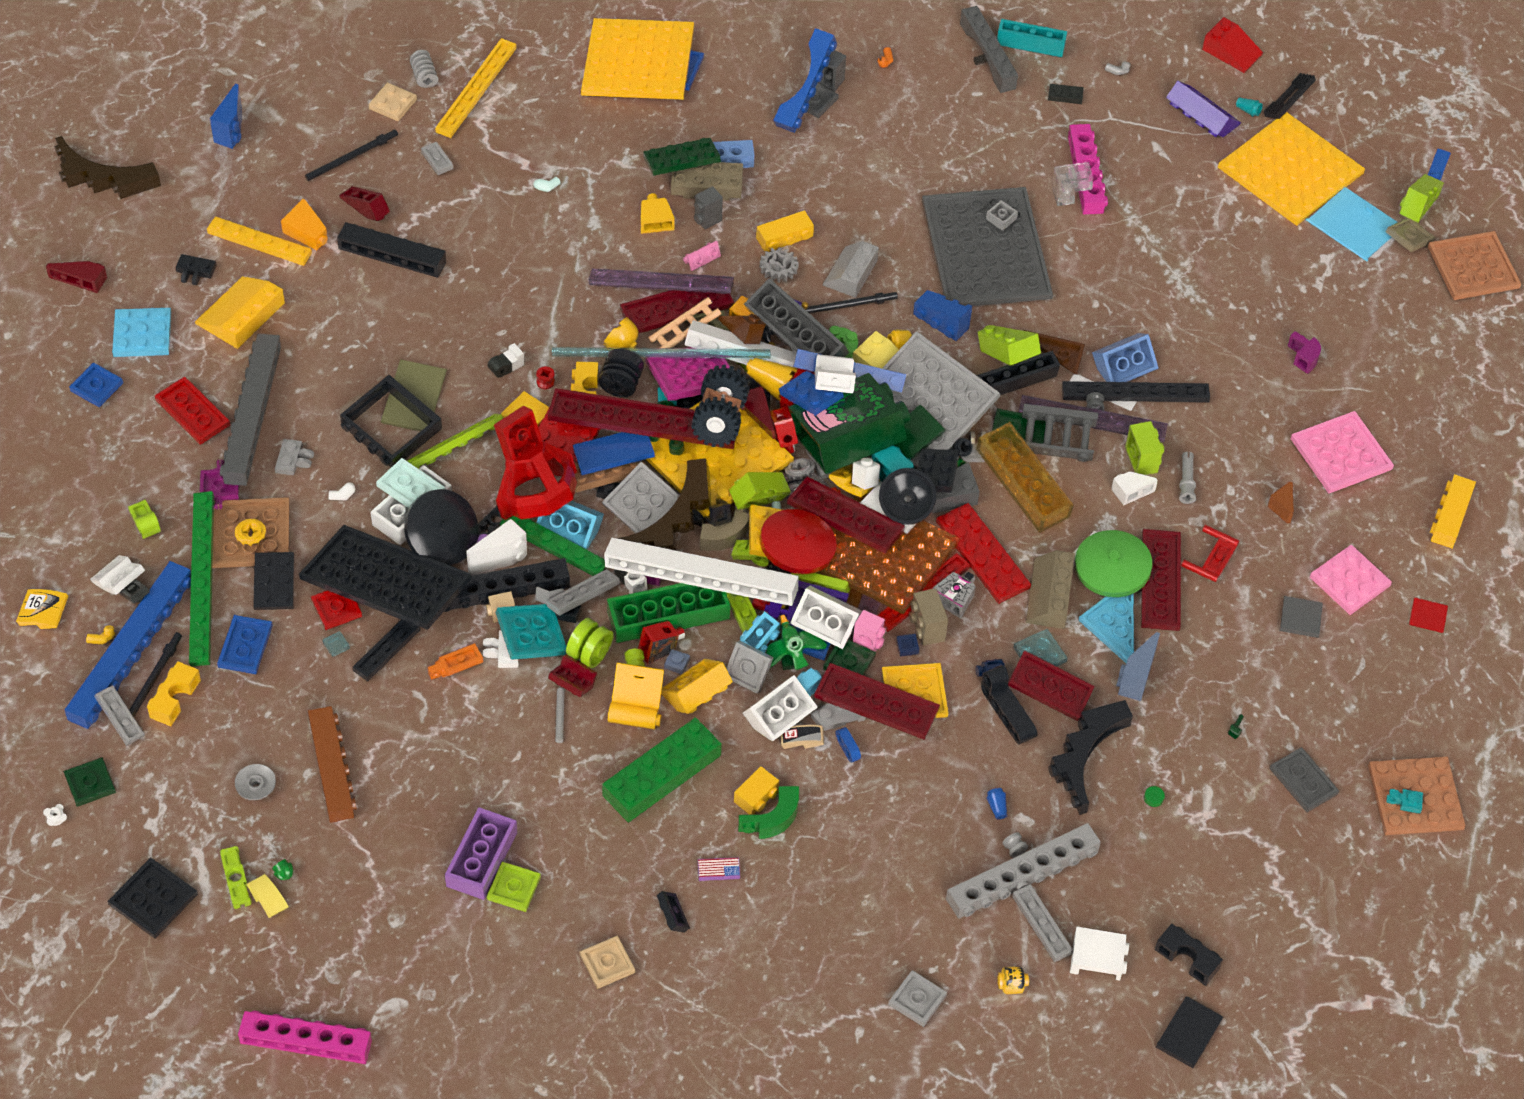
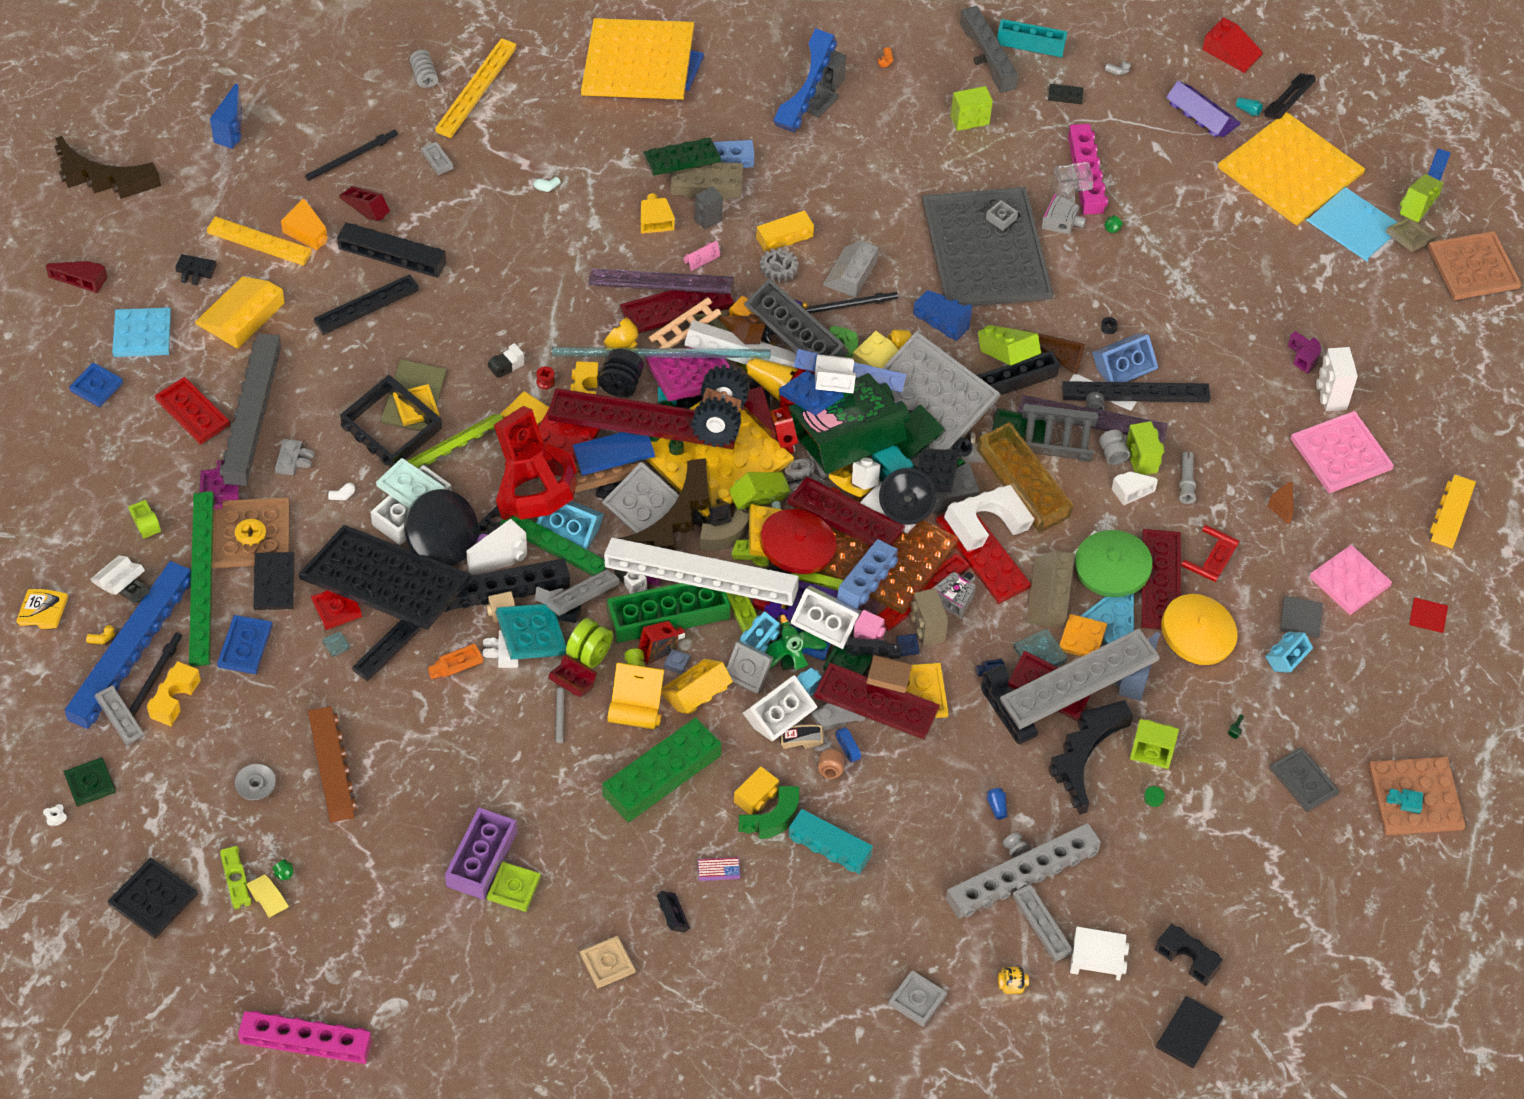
tan plate [369,82,417,122] -> none
none -> black plate [314,274,419,335]
none -> yellow tile [393,384,439,426]
none -> teal brick [789,809,873,874]
none -> nougat head [818,749,845,779]
none -> medium blue brick [837,539,898,609]
none -> black hinge [846,638,901,659]
none -> medium nougat tile [867,655,912,693]
none -> white arch [944,485,1034,551]
none -> lime brick [950,86,993,131]
none -> light grey plate [1000,629,1159,730]
none -> light grey torso [1042,194,1086,234]
none -> light orange plate [1059,614,1107,657]
none -> light grey wheel [1099,430,1130,465]
none -> black bush [1101,317,1118,335]
none -> green plate [1105,215,1123,233]
none -> lime brick [1130,719,1179,769]
none -> yellow dish [1161,594,1237,665]
none -> medium azure brick [1265,632,1313,673]
none -> white brick [1316,347,1358,412]

